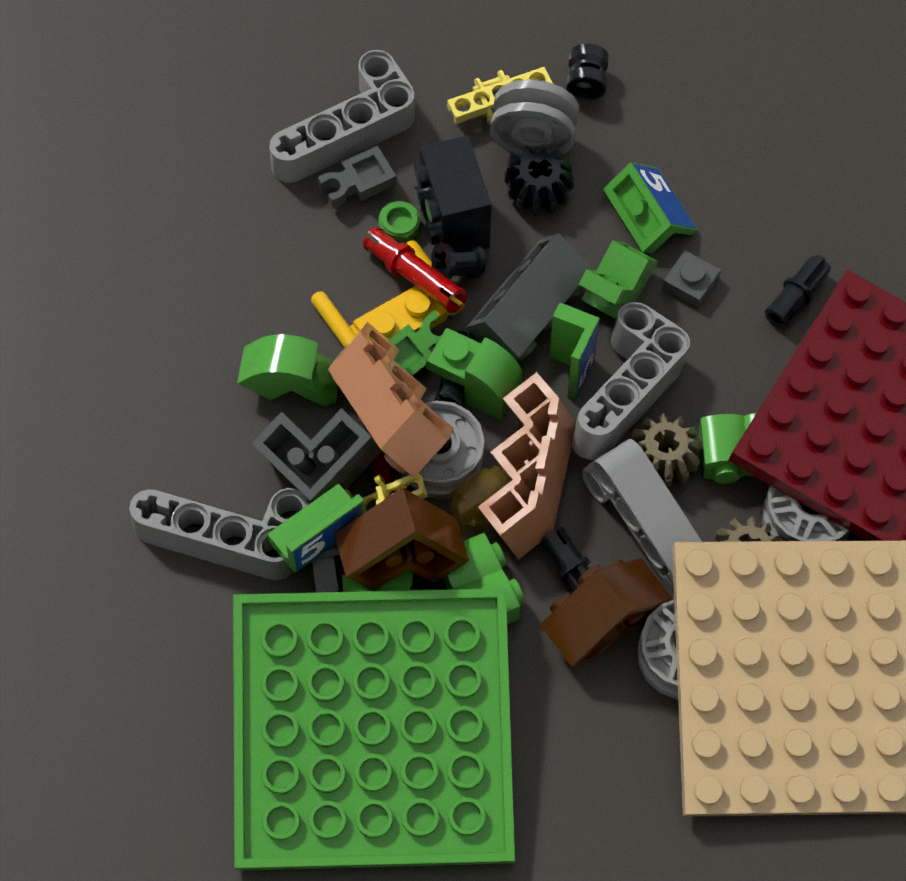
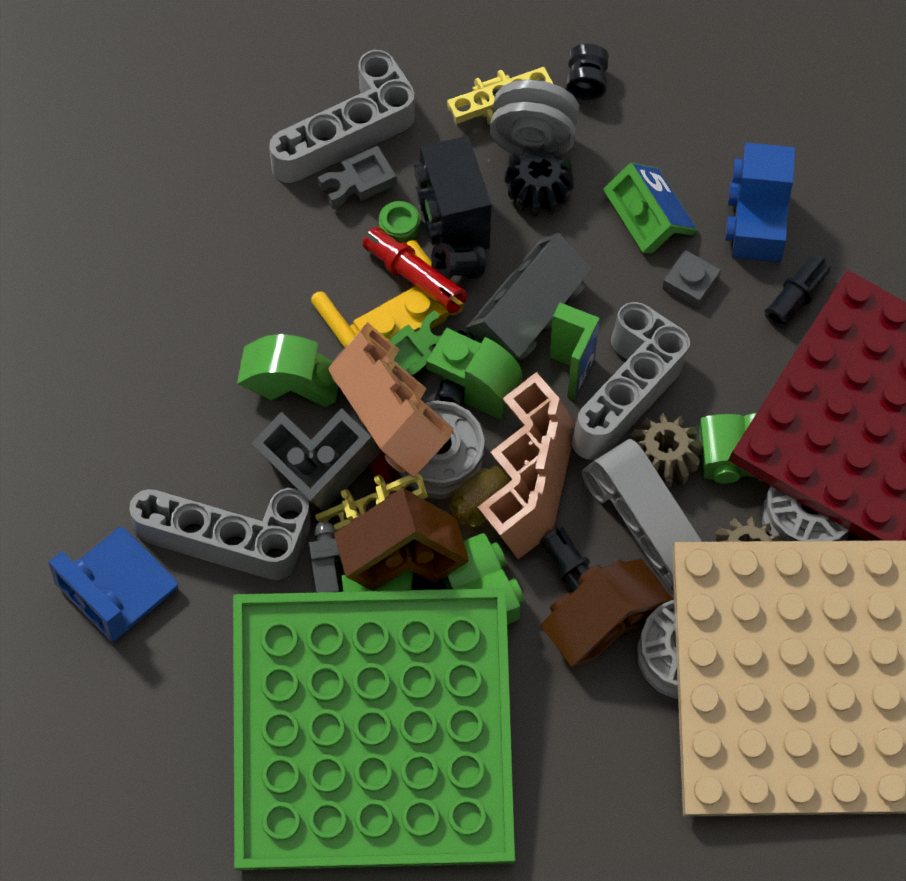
bright green panel [267,484,365,573] -> none
bright green brick [579,240,658,319] -> none
none -> blue bracket [49,527,178,643]
none -> blue brick [725,143,795,262]

